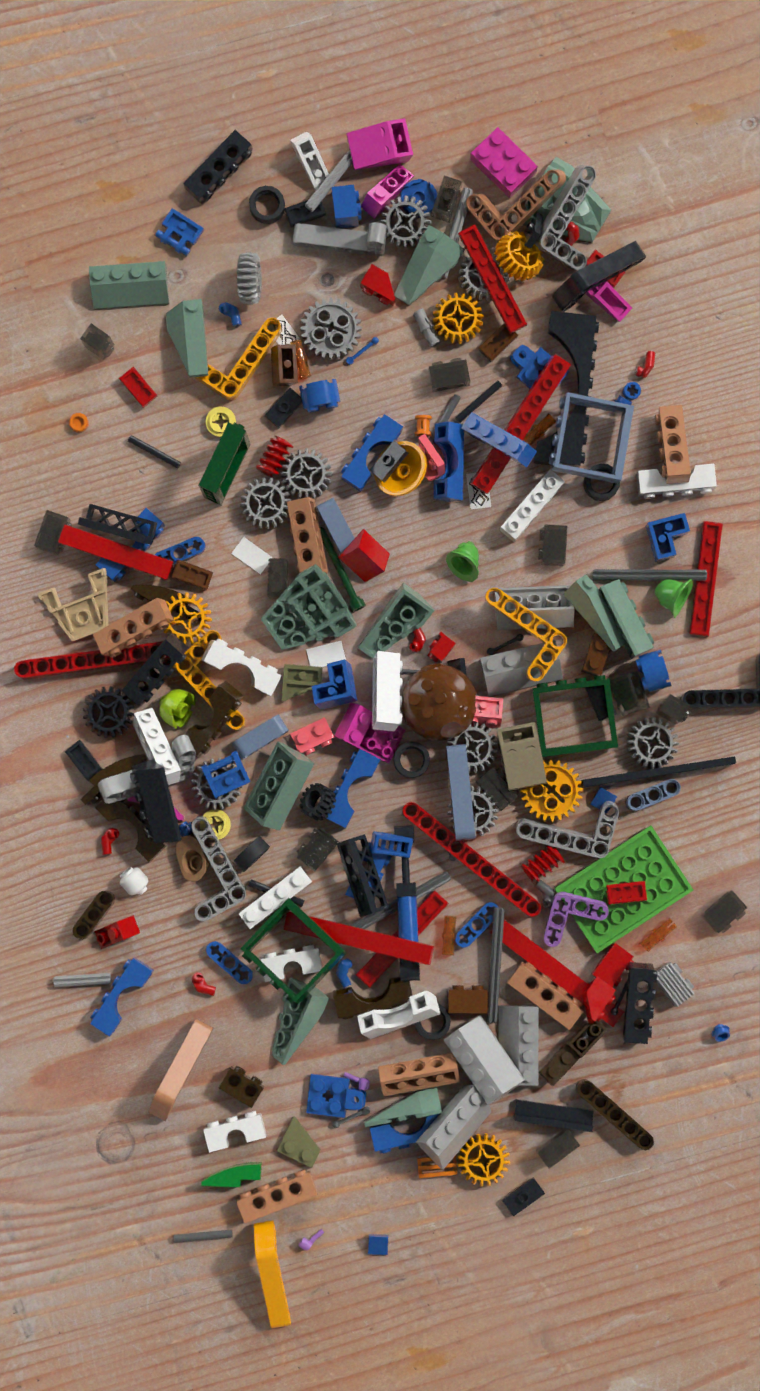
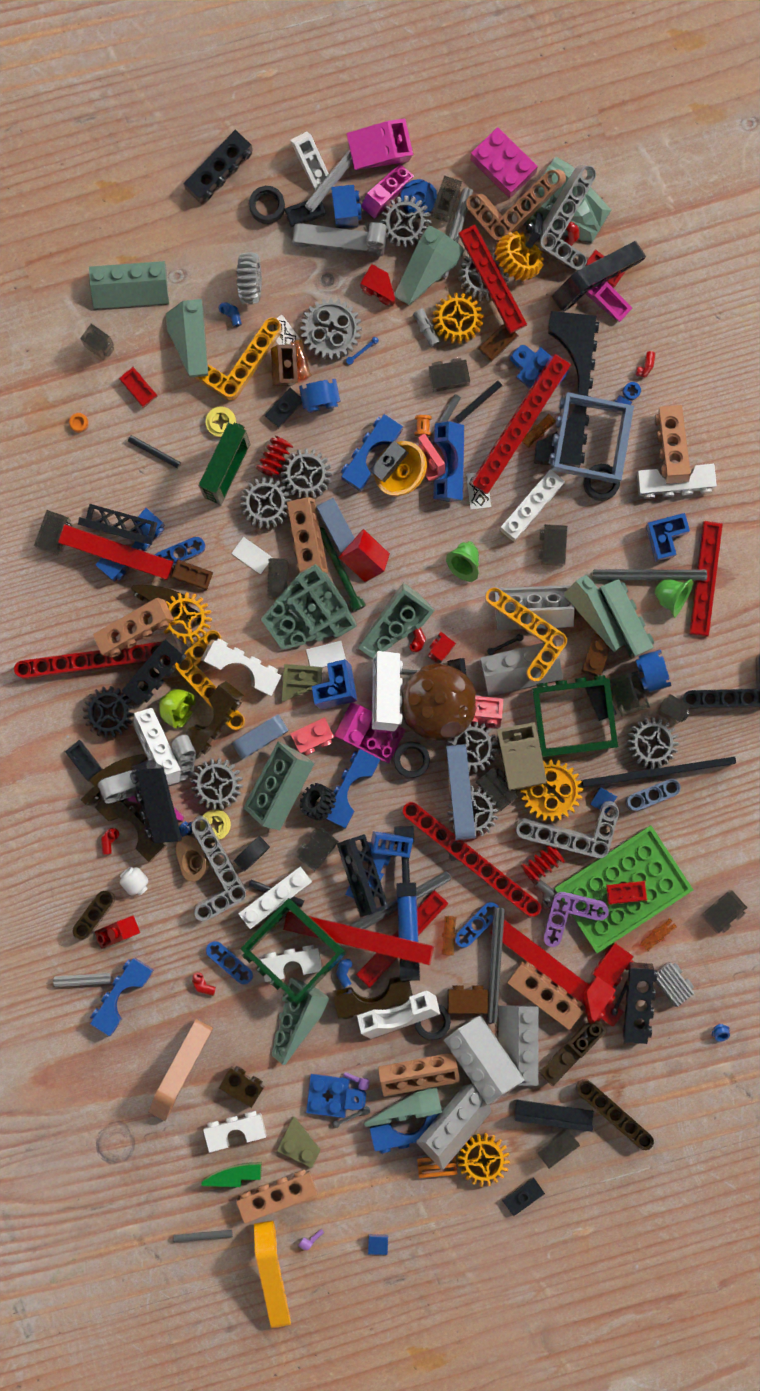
tan wing [37,568,108,642] -> none
blue plate [155,208,204,256] -> none
blue plate [201,751,251,798] -> none
arch [461,412,537,468] -> none

